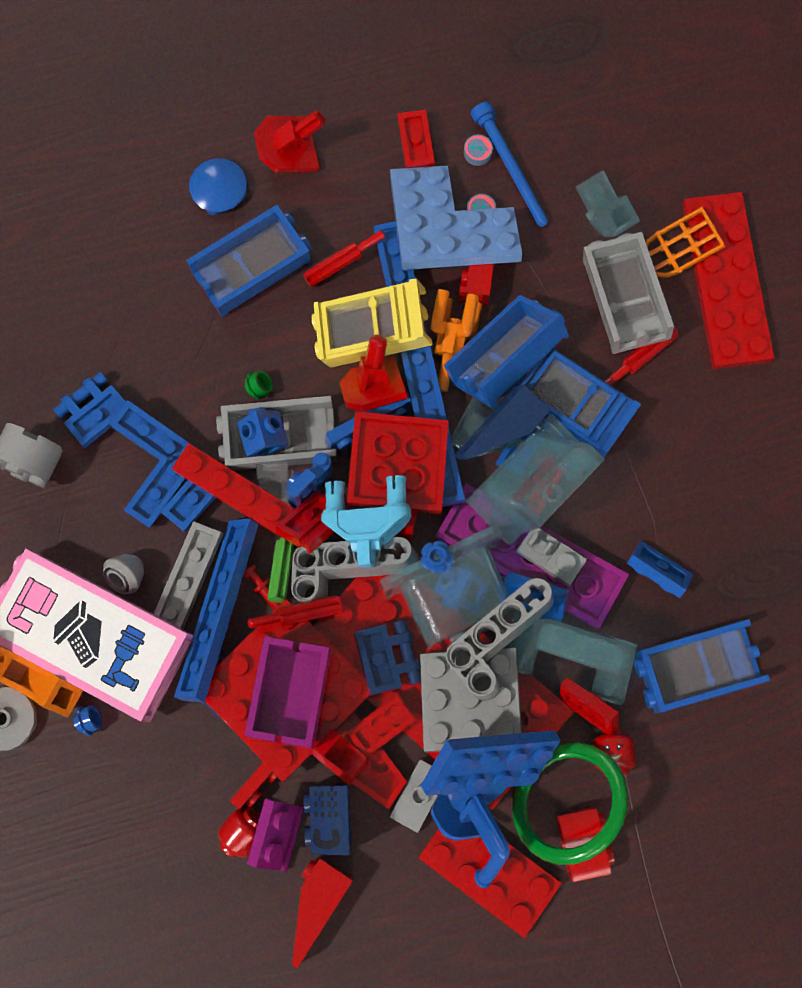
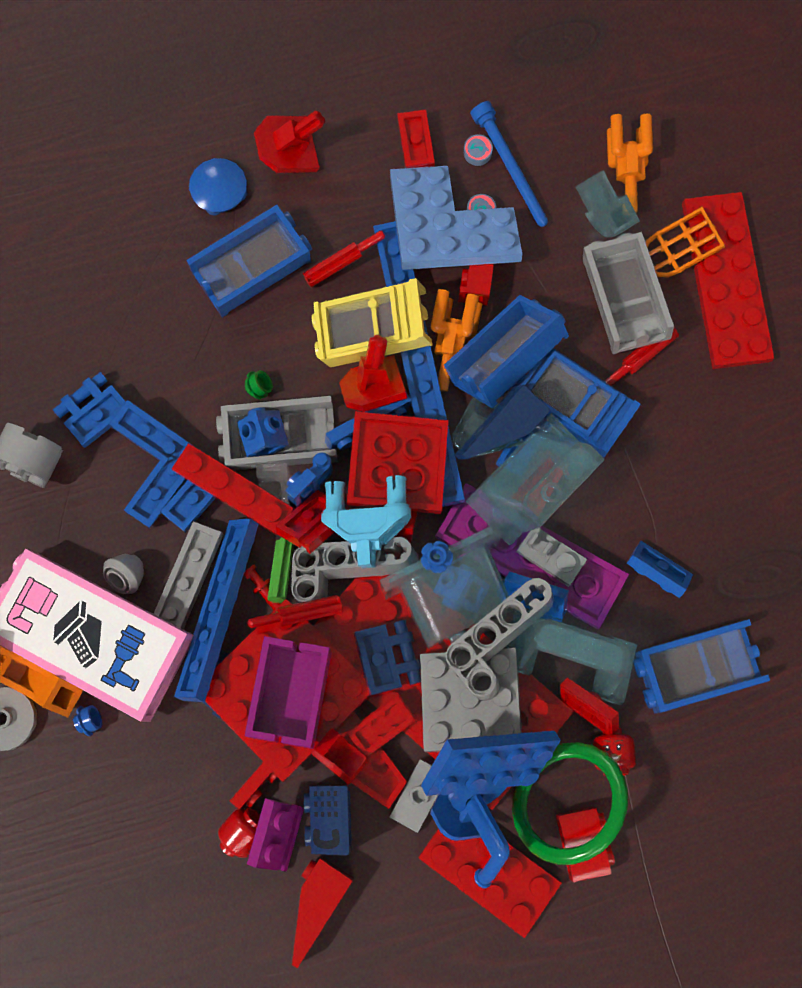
none -> orange plant [607,113,653,213]

